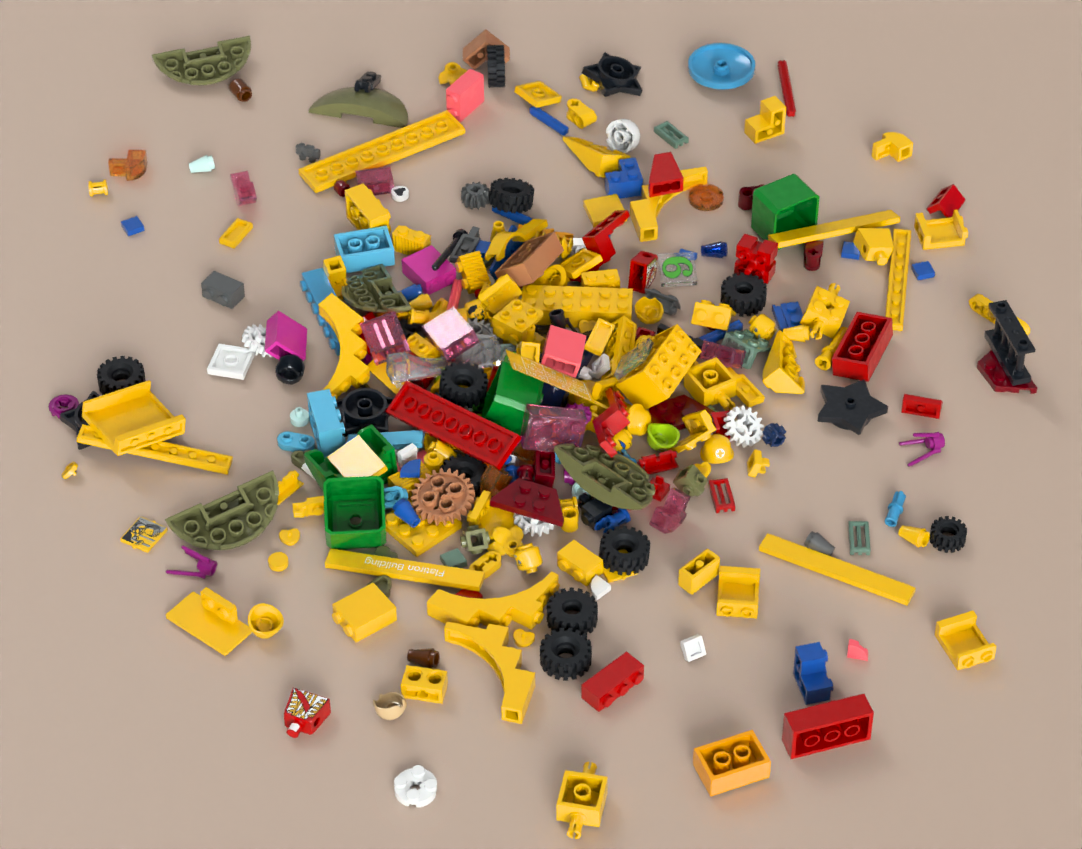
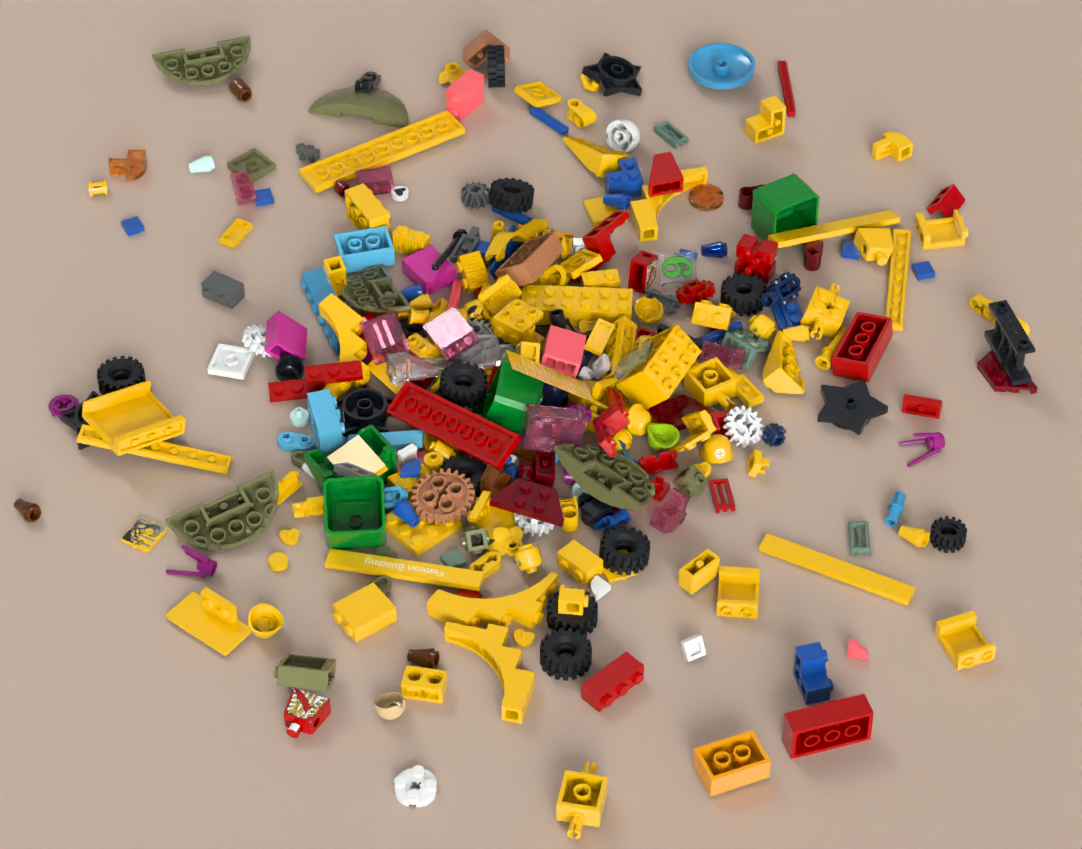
yellow piece [61,461,78,479] -> none
dark grey cone [804,531,835,556] -> none
none -> reddish brown cone [14,499,41,522]
none -> olive tile [227,148,276,184]
none -> blue tile [253,188,274,207]
none -> red bracket [268,360,363,403]
none -> olive window [274,654,336,691]
none -> light grey plate [333,462,376,478]
none -> yellow brick [558,584,589,615]
none -> blue cone [603,193,630,210]
none -> red gear [675,279,716,305]
none -> dark blue brick [761,272,802,307]

